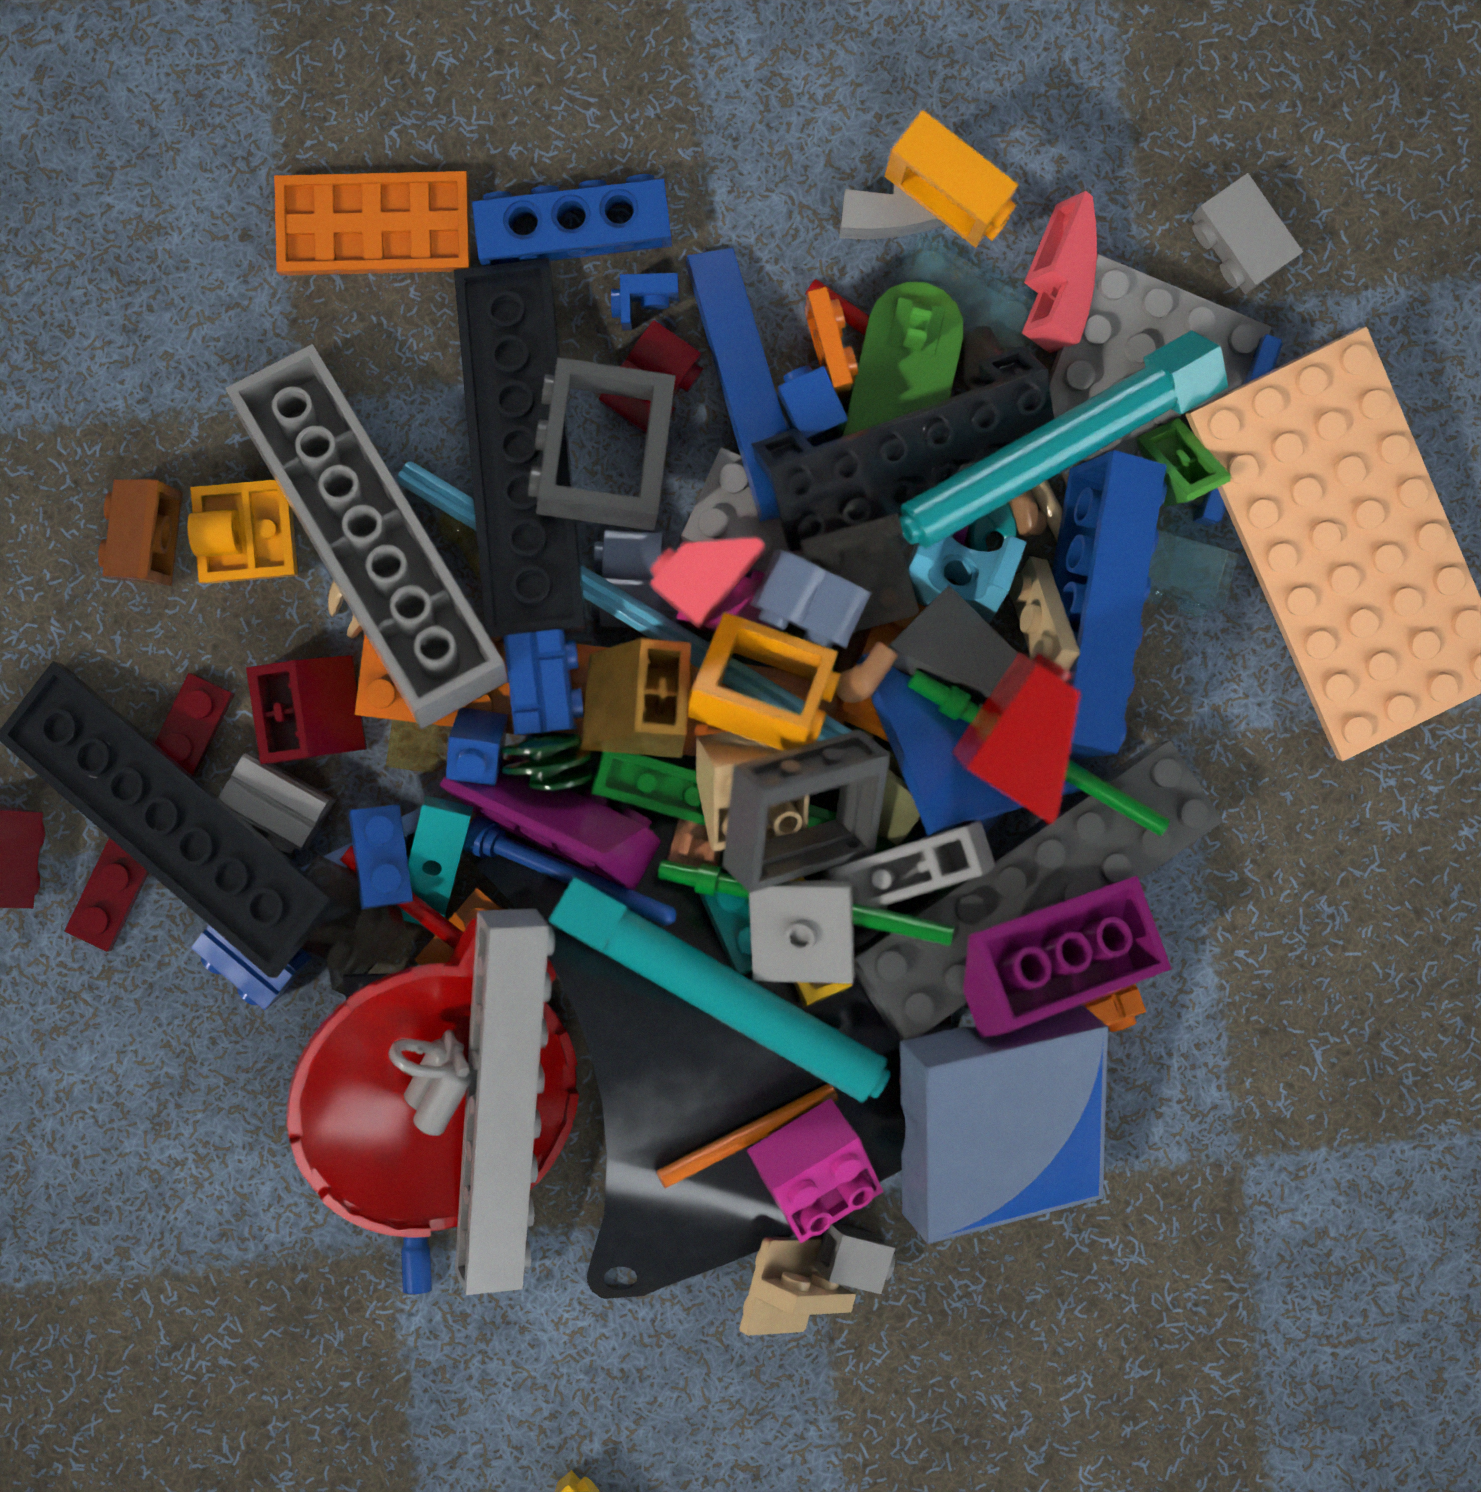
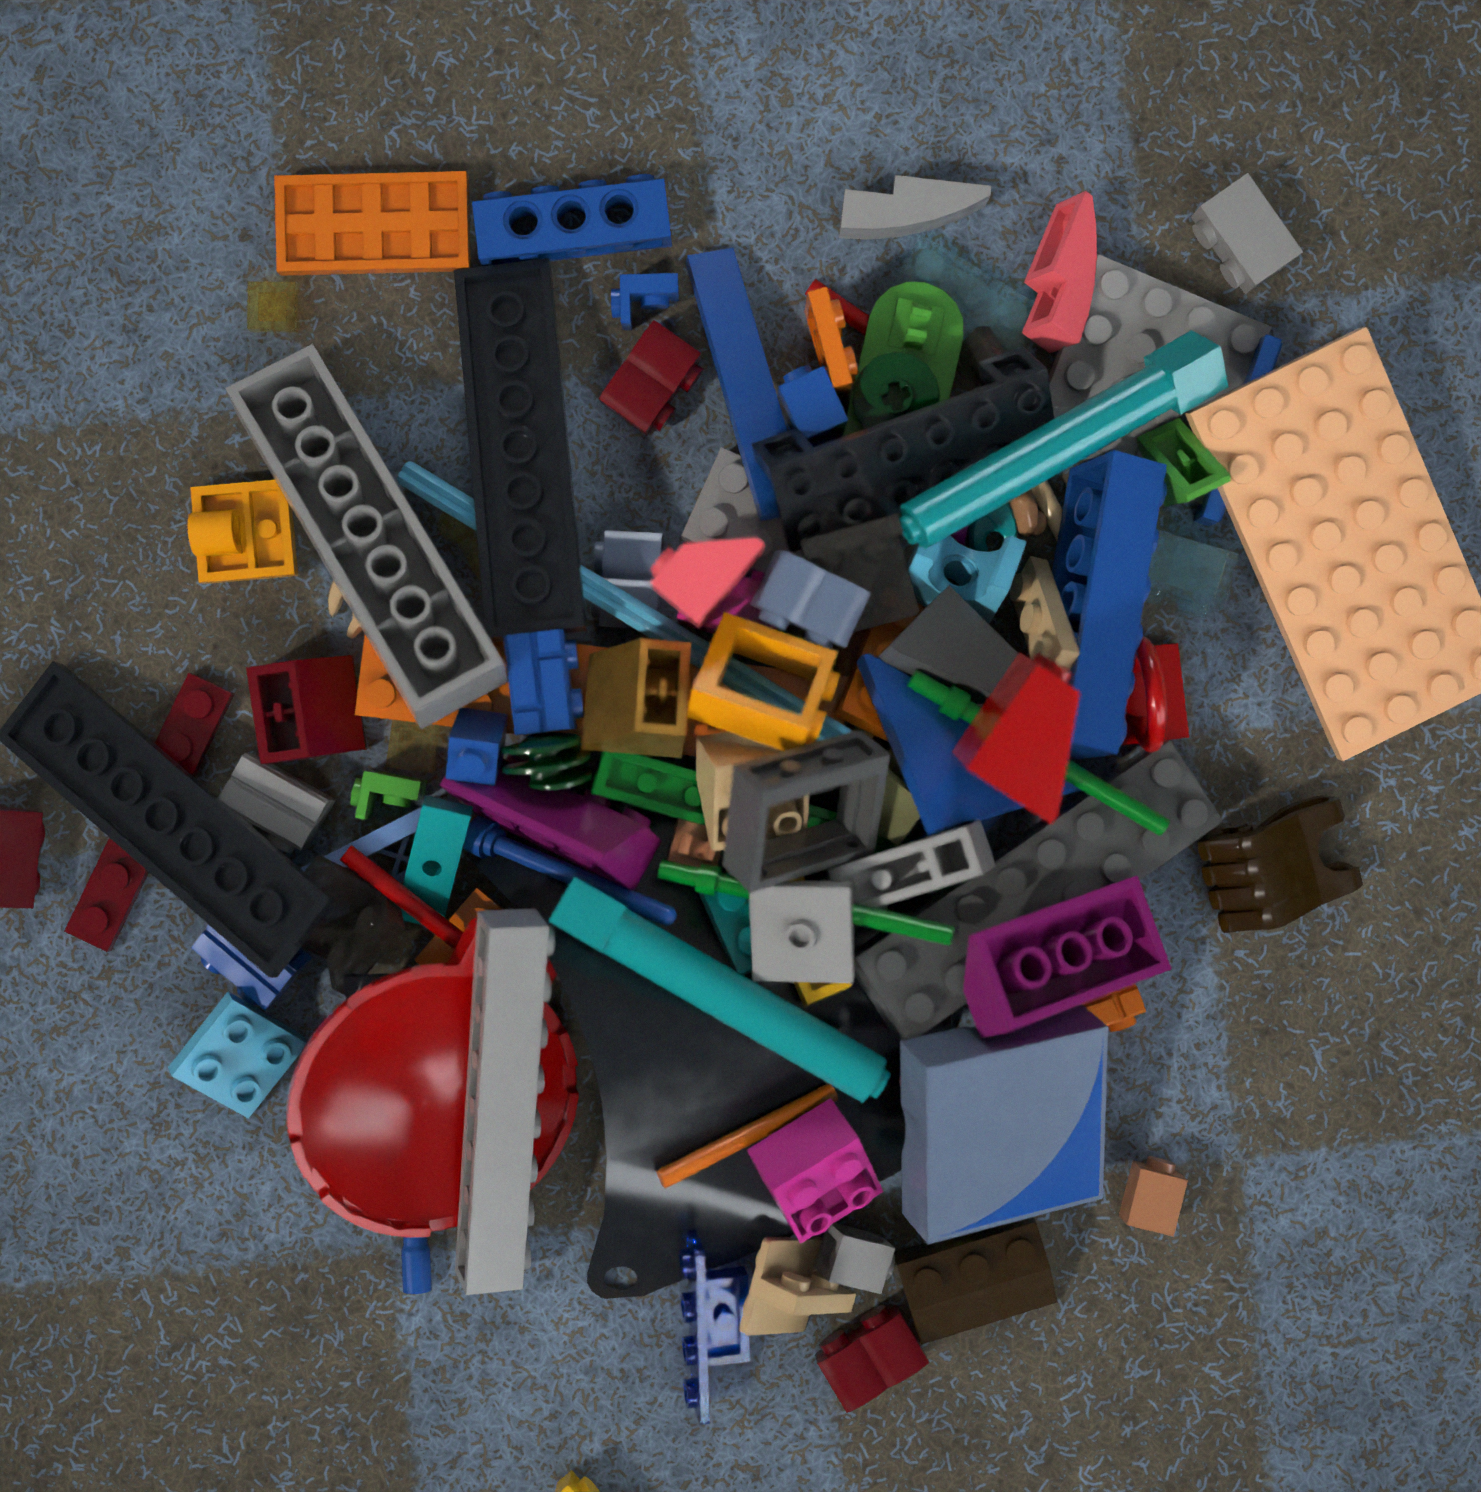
dark orange slope [98,479,183,586] -> none
blue plate [348,804,413,909] -> none
light grey piece [389,1030,471,1136] -> none
dark grey window [528,358,675,531] -> none
medium nougat arm [836,642,898,703] -> none
light orange window [884,110,1018,248] -> none
none -> medium azure plate [168,991,308,1119]
none -> clear yellow tile [247,281,299,333]
none -> bright green bracket [350,769,427,820]
none -> clear blue bracket [679,1230,750,1425]
none -> dark red brick [815,1305,929,1413]
none -> dark green piece [852,352,940,429]
none -> dark brown slope [894,1217,1057,1345]
none -> nougat brick [1119,1156,1188,1237]
none -> red tile [1121,636,1189,753]
none -> dark brown piece [1197,795,1363,933]

